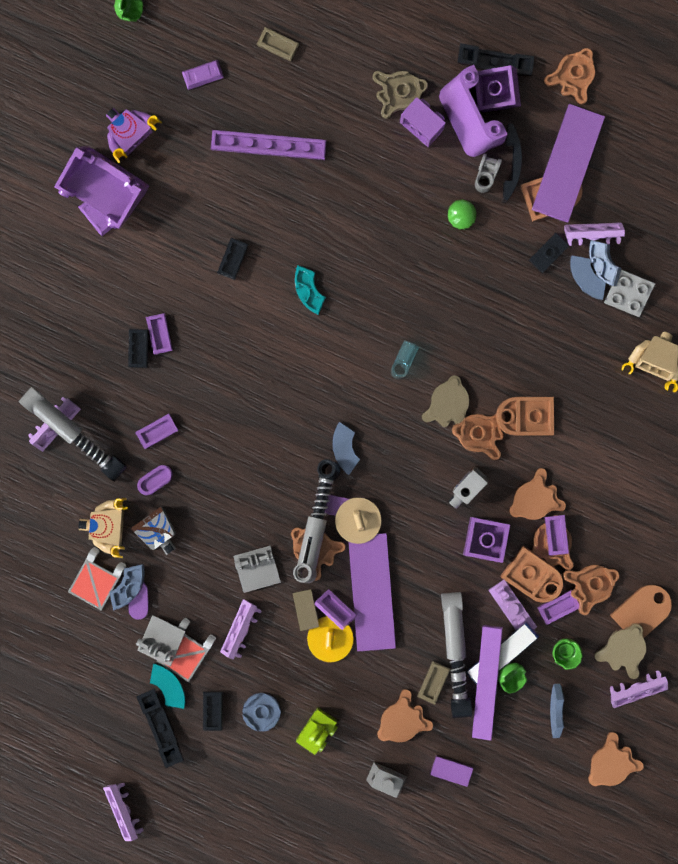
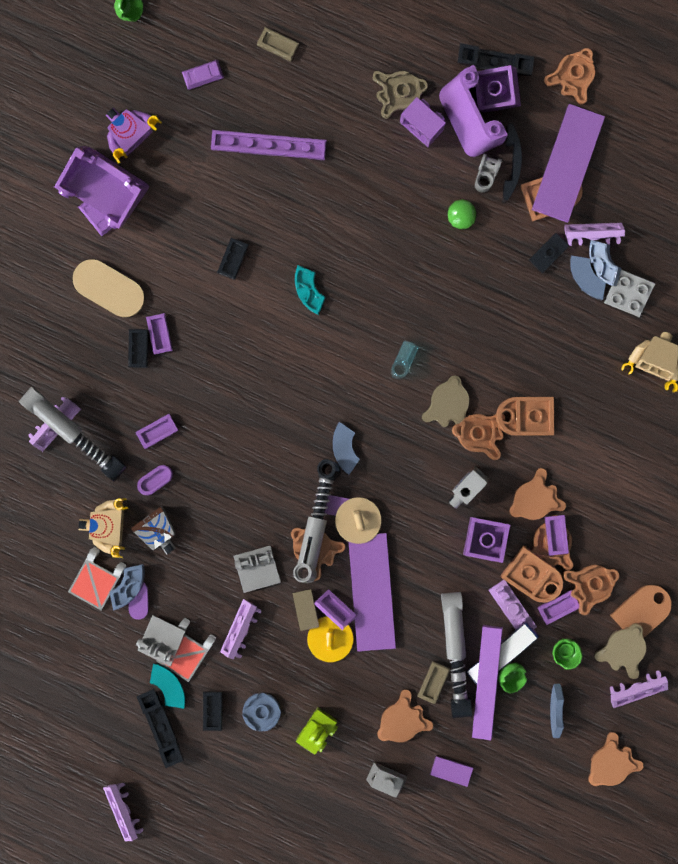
none -> tan tile [73,260,144,317]

